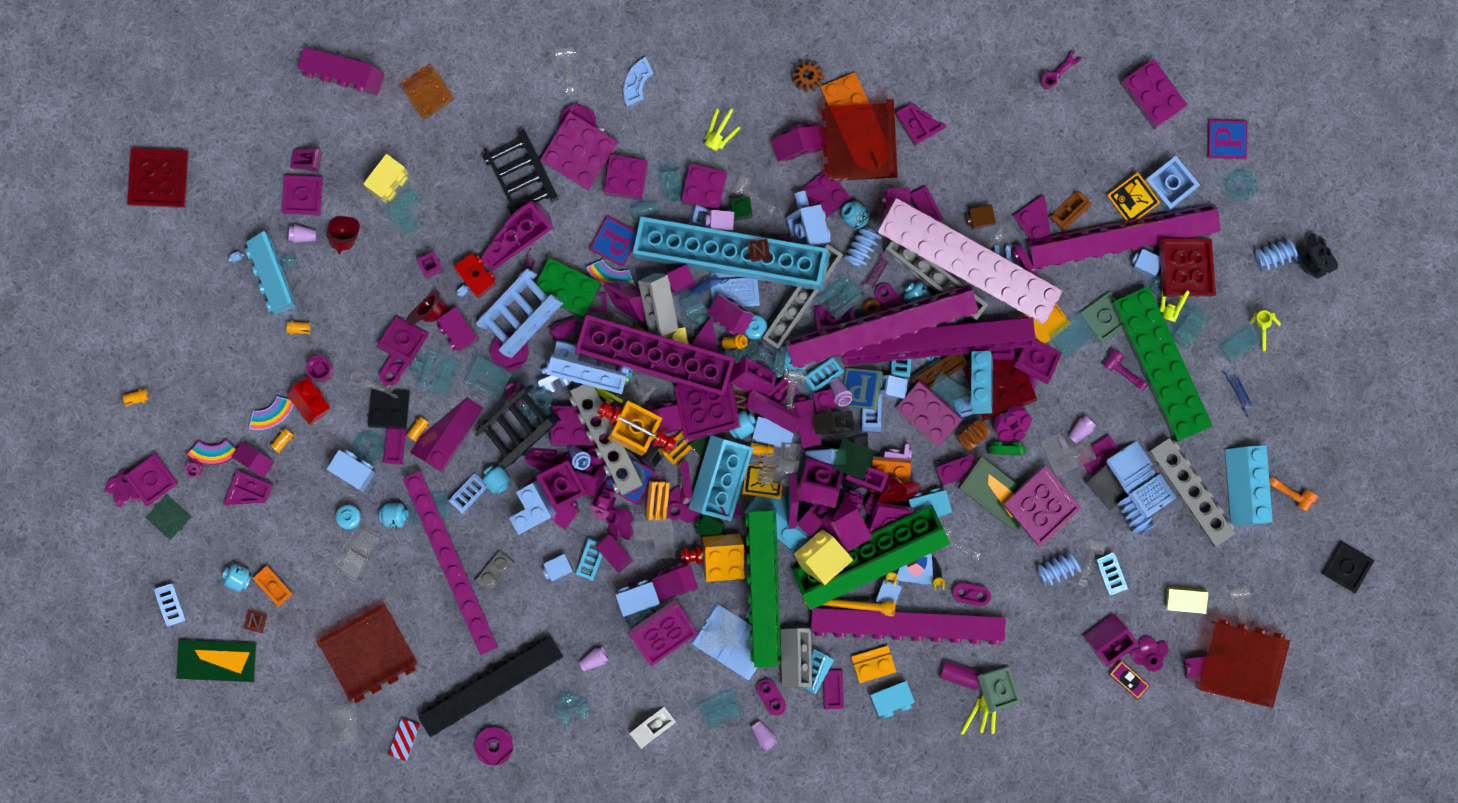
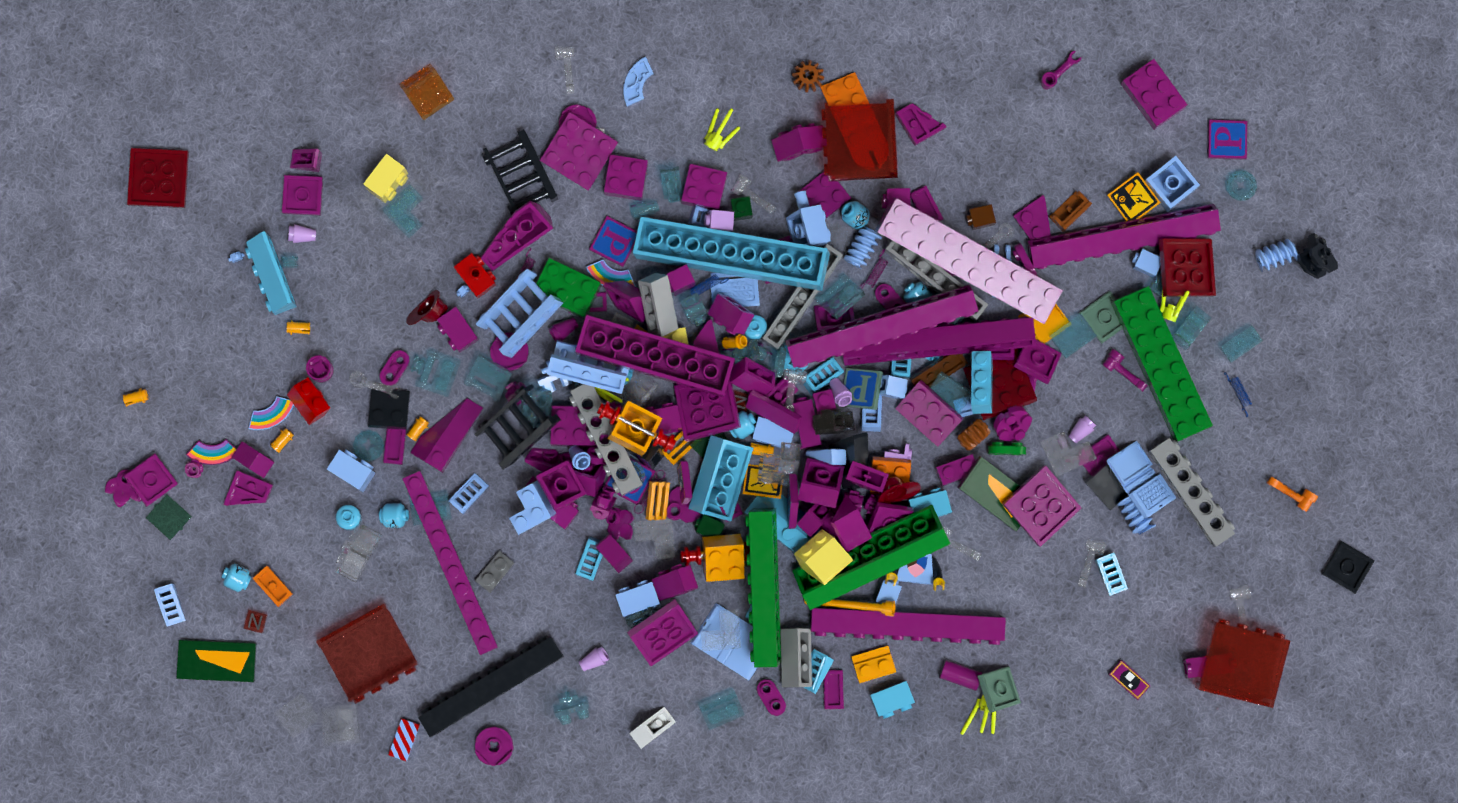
magenta wedge [297,47,385,96] -> none
dark red piece [326,216,360,254] -> none
magenta tile [377,316,429,365] -> none
magenta brick [416,251,444,279] -> none
medium azure head [482,466,511,495] -> none
light blue brick [542,554,573,582] -> none
clear red tile [748,239,771,262] -> none
lavender cone [751,721,777,751] -> none
clear green piece [832,438,875,481] -> none
dark orange plate [862,299,881,316] -> none
magenta plate [952,583,991,606] -> none
light blue piece [1037,552,1081,588] -> none
magenta slope [1083,614,1139,668] -> none
magenta plate [1129,635,1168,672] -> none
hinge [1166,586,1208,613] -> none
medium azure slope [1225,445,1272,526] -> none
neon yellow plant [1249,310,1281,352] -> none

